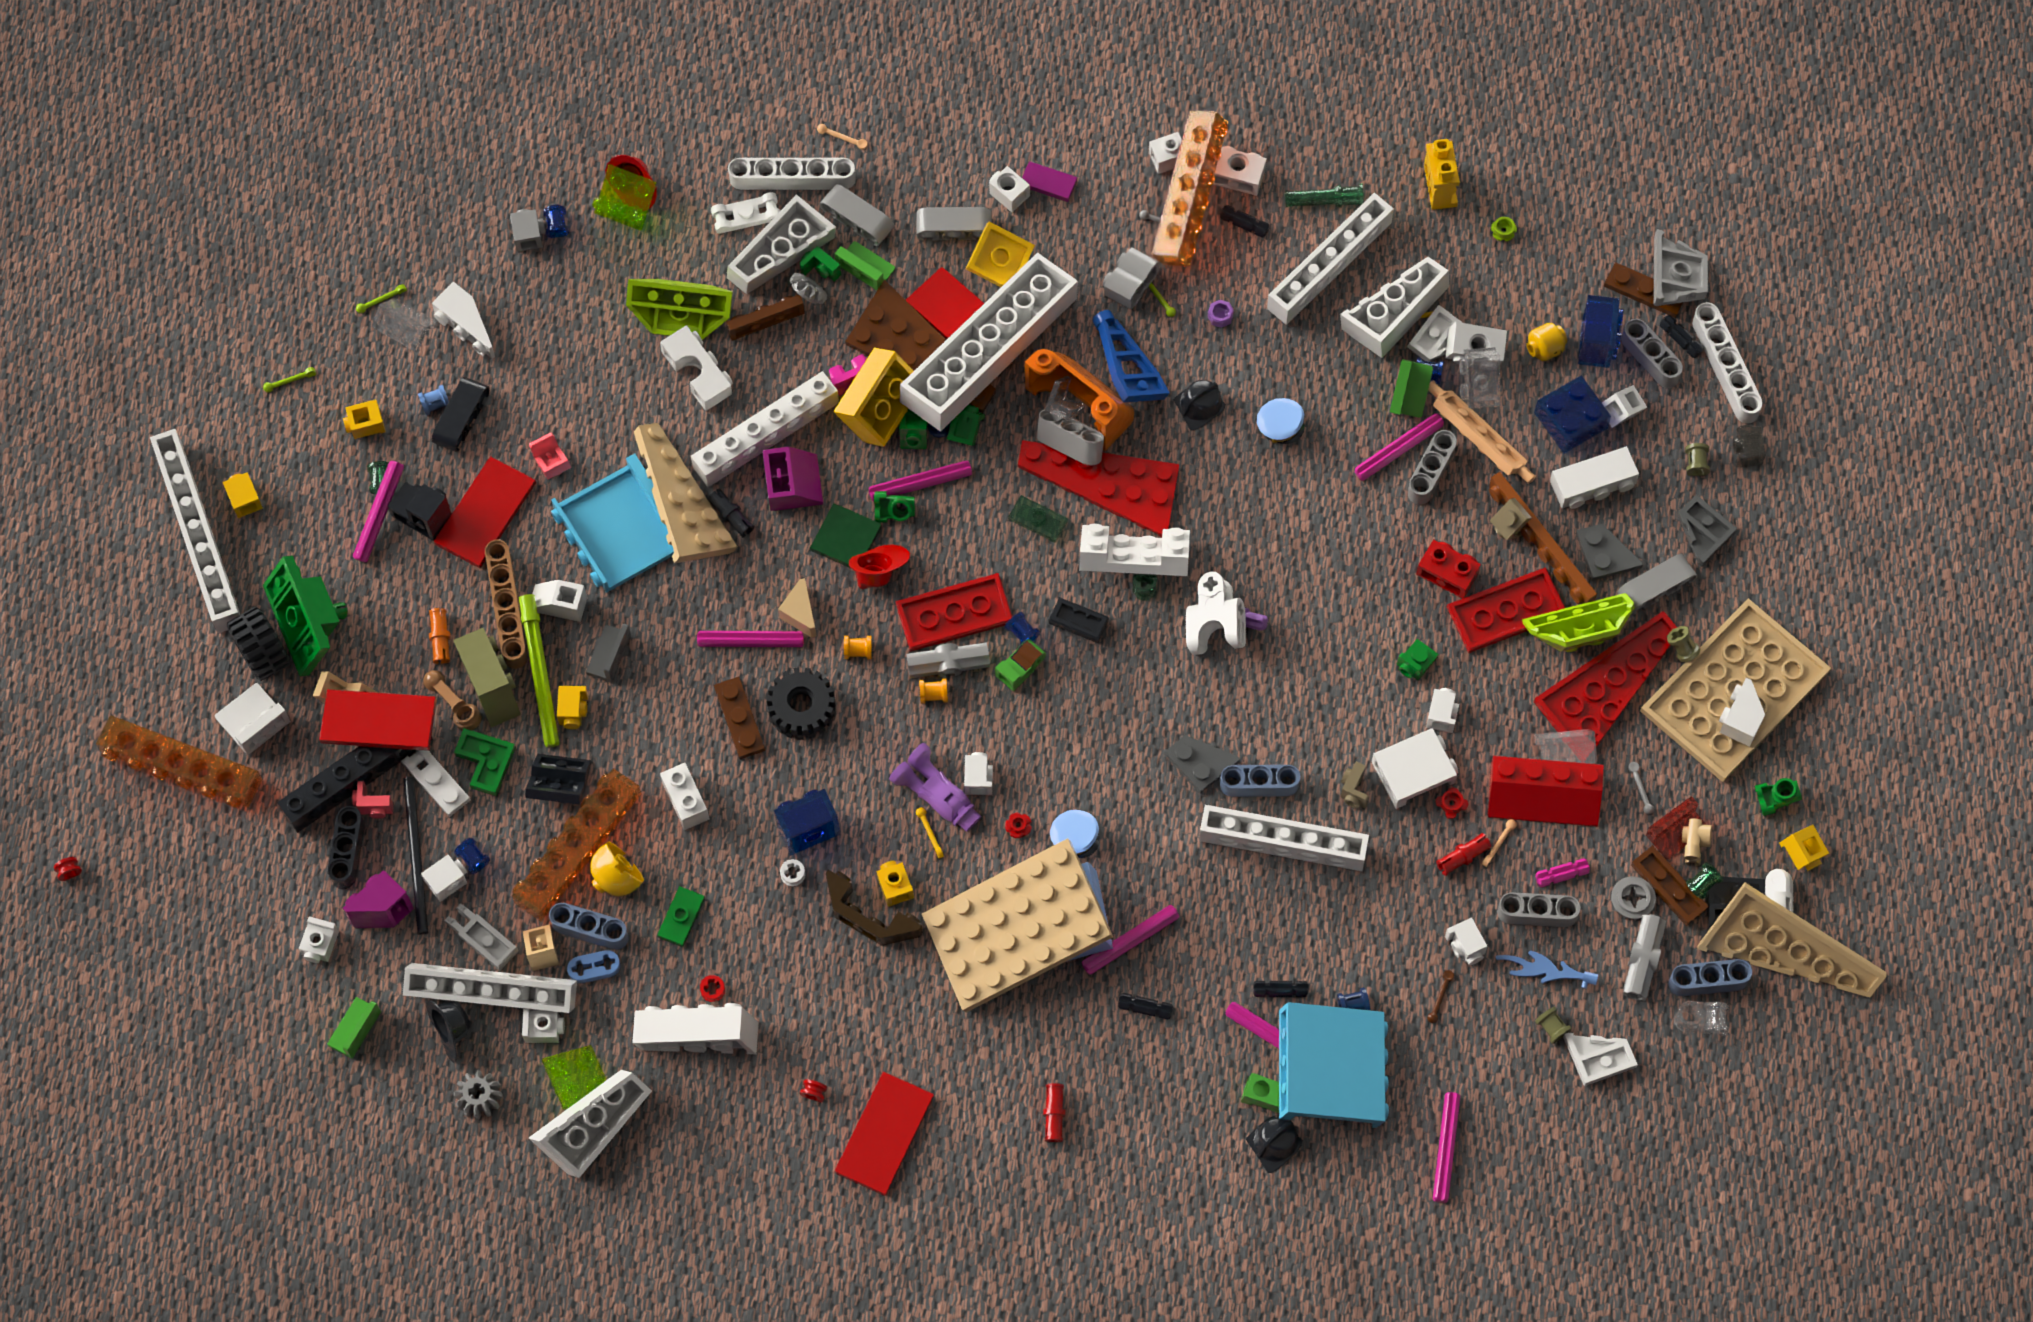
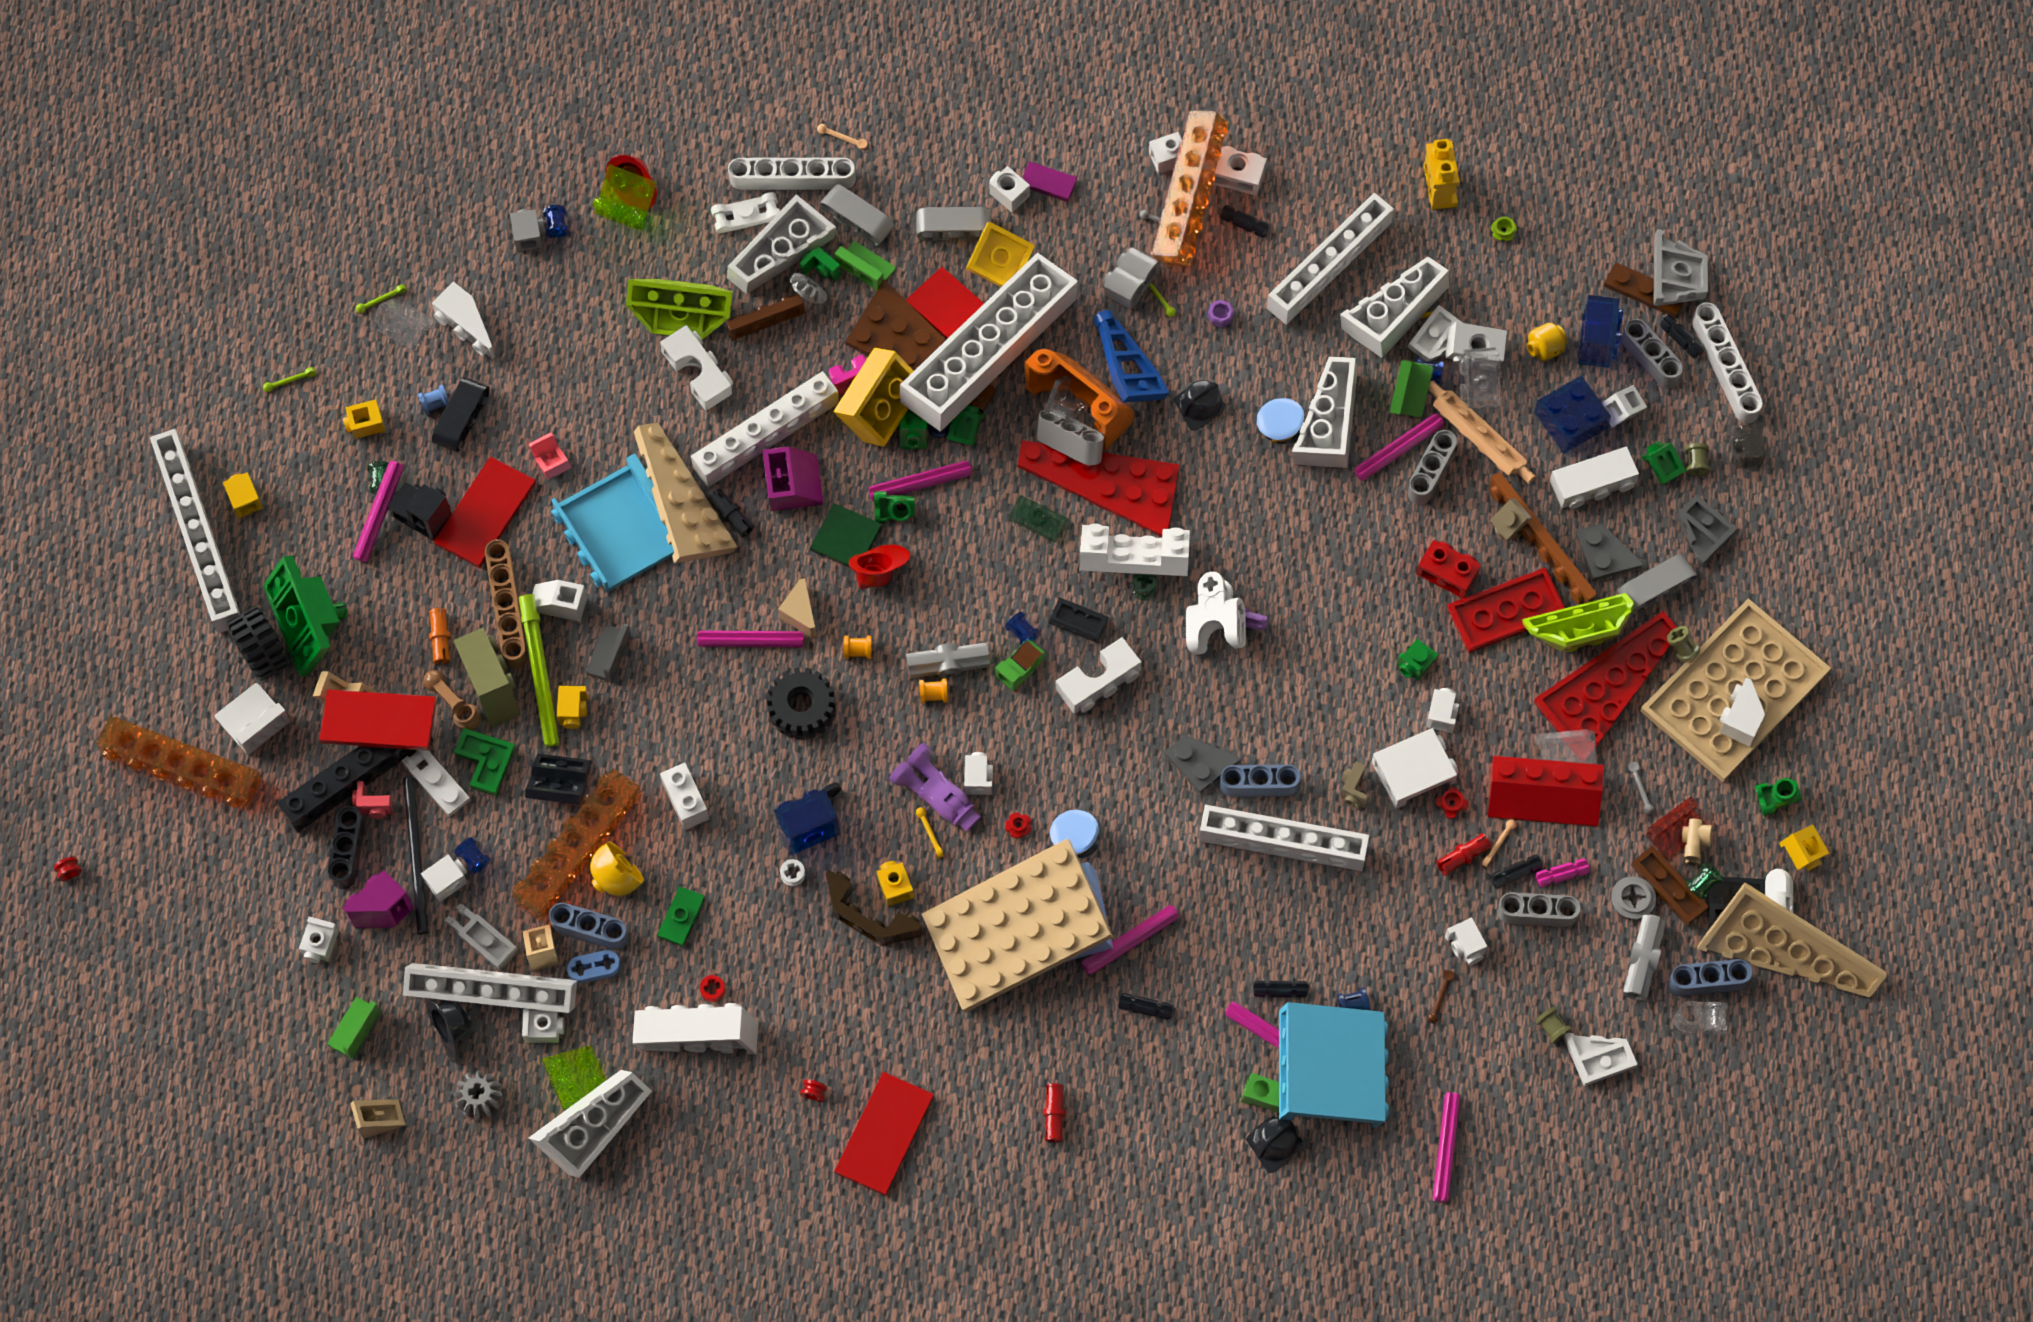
reddish brown plate [713,677,765,759] -> none
red tile [895,573,1014,652] -> none
clear green pin [1285,183,1364,208] -> none
medium blue piece [1496,951,1599,989] -> none
none -> tan slope [350,1099,406,1139]
none -> black piece [815,782,842,803]
none -> white arch [1056,637,1141,714]
none -> white wedge [1292,357,1358,468]
none -> black axle [1490,855,1543,889]
none -> green bracket [1641,441,1686,484]

